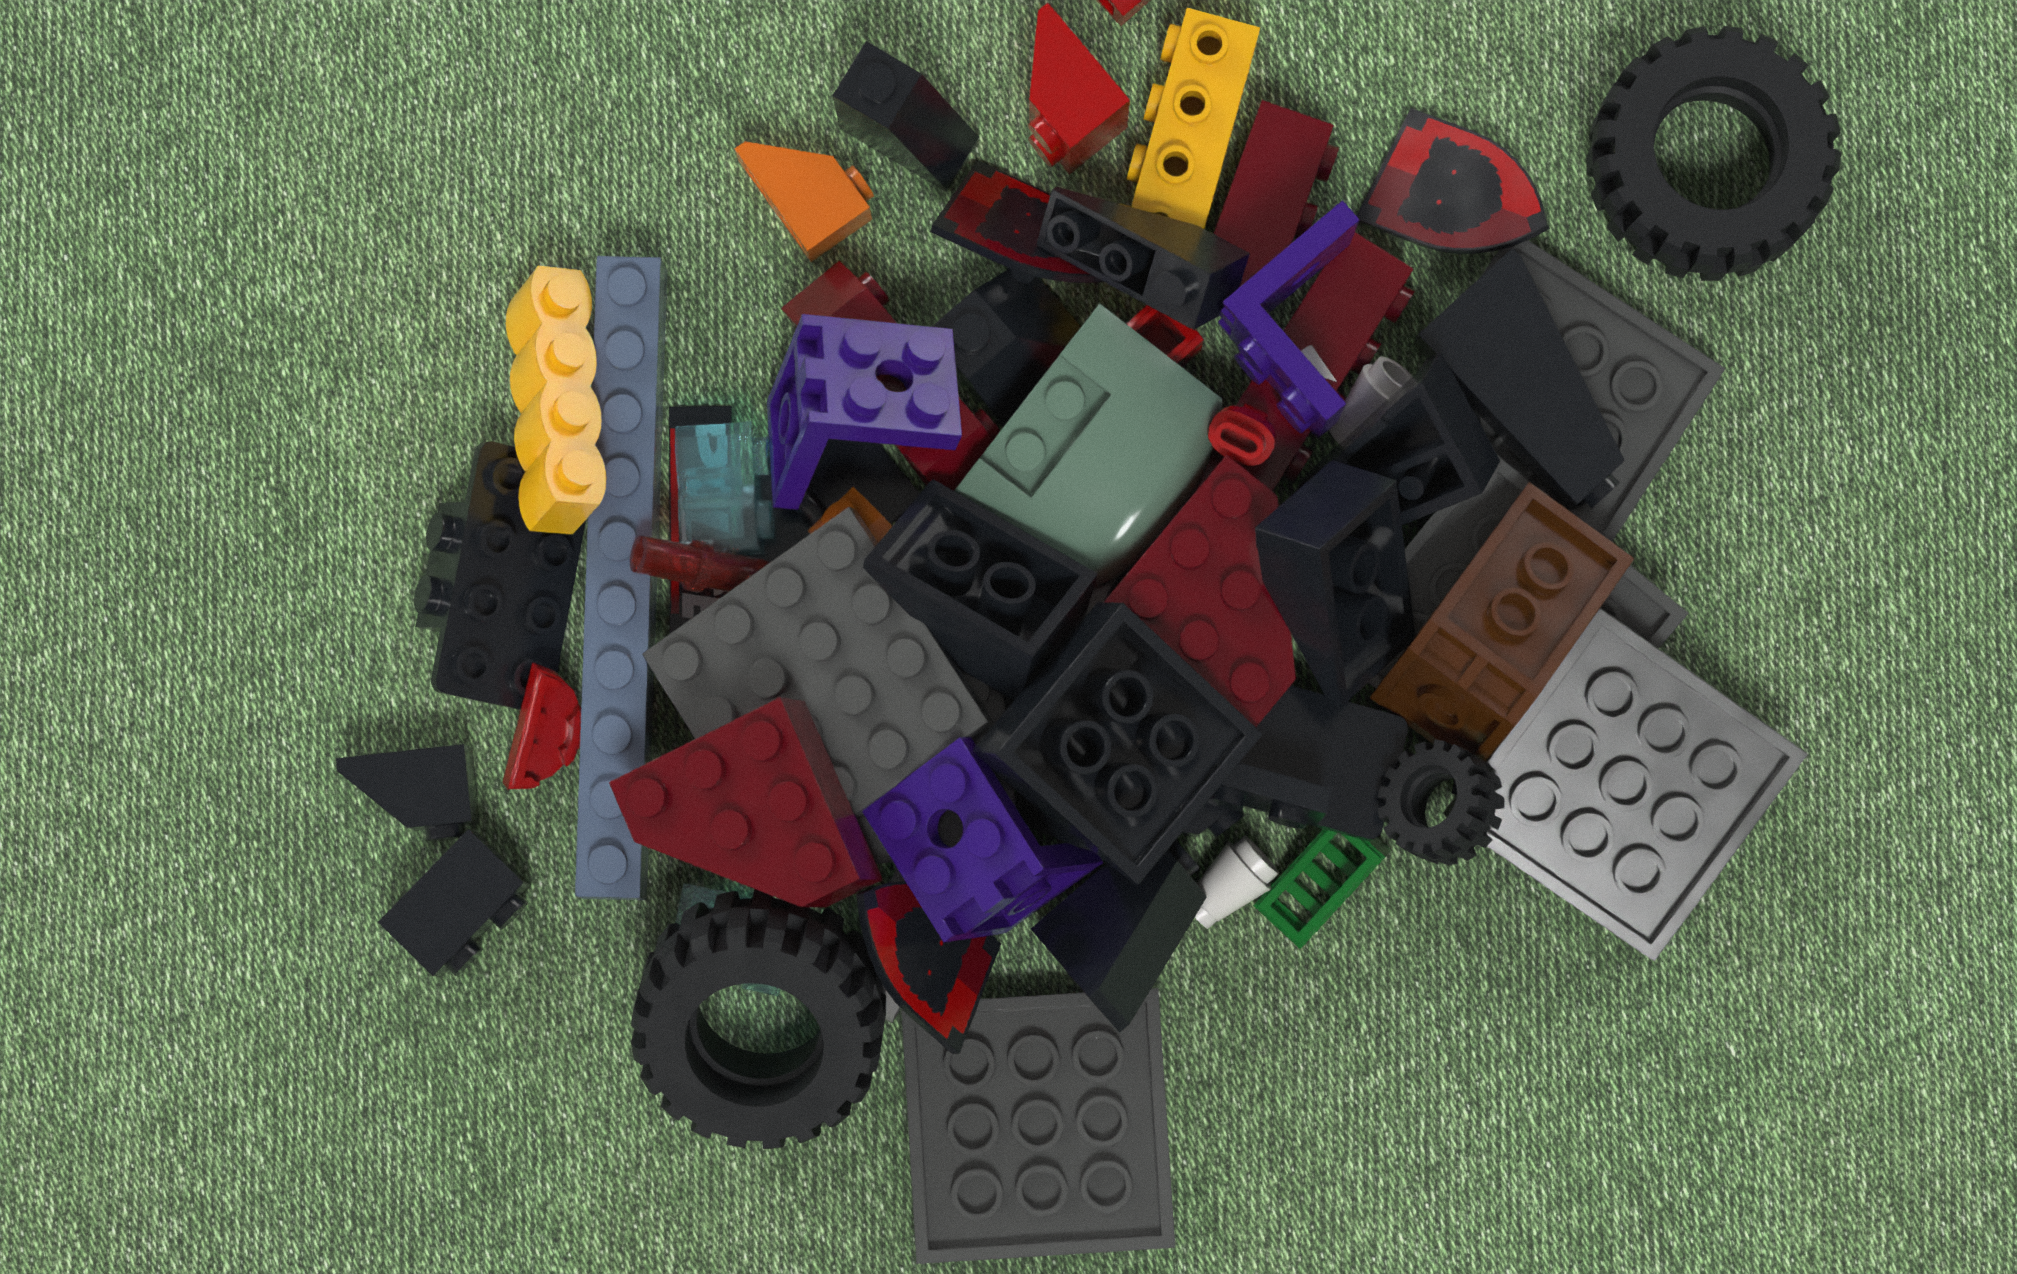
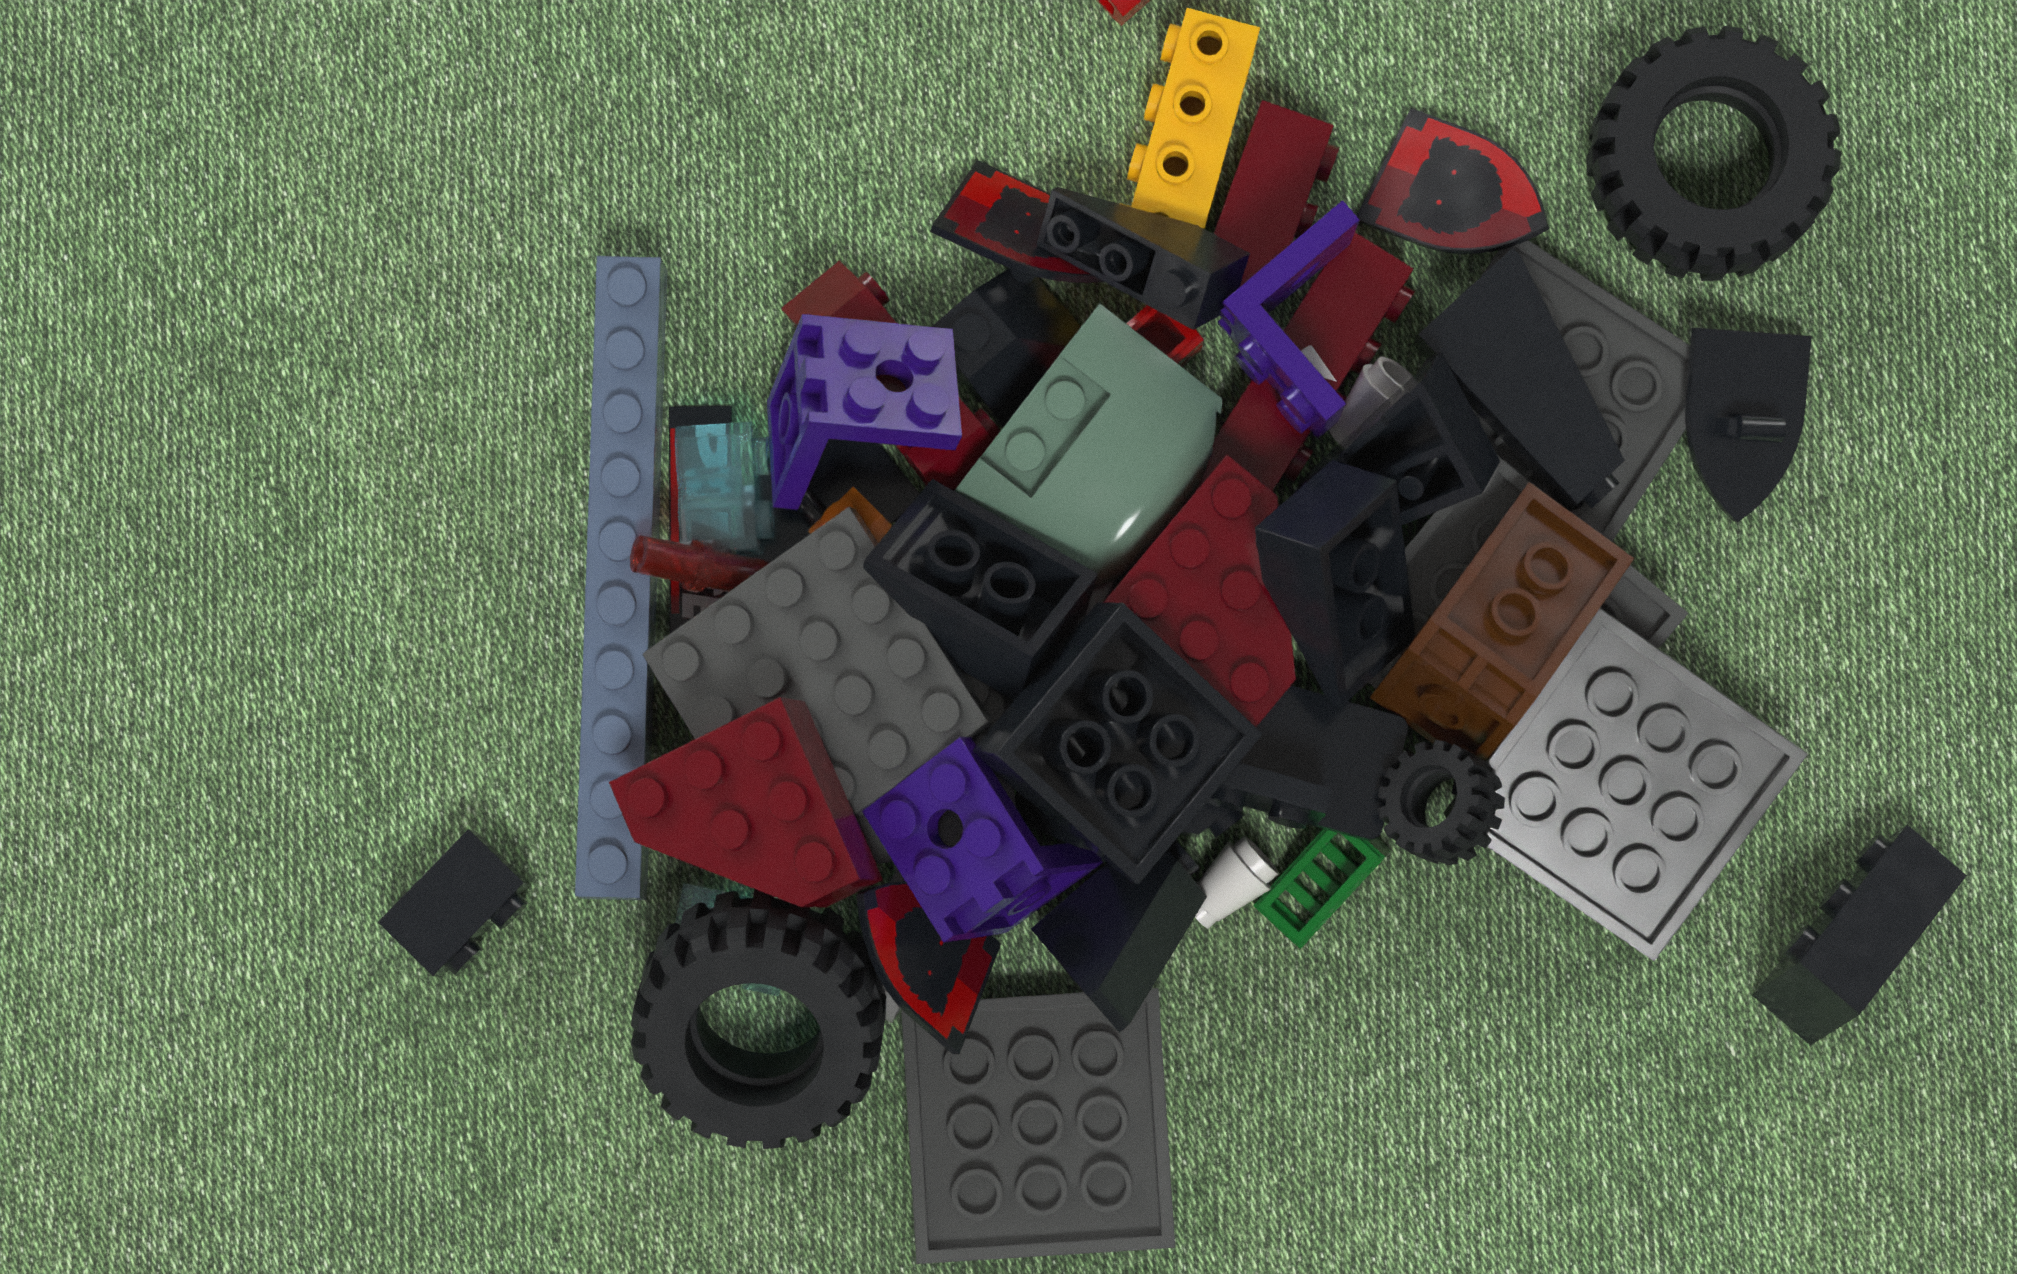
black slope [336,744,480,841] -> none
black bracket [414,441,586,710] -> none
red tile [502,662,581,790] -> none
yellow brick [506,265,606,534] -> none
orange slope [734,141,874,262] -> none
black slope [832,41,979,192] -> none
red slope [1028,3,1130,175] -> none
red piece [1208,403,1276,466] -> none
none -> black shield [1685,327,1812,522]
none -> black wedge [1752,825,1967,1046]

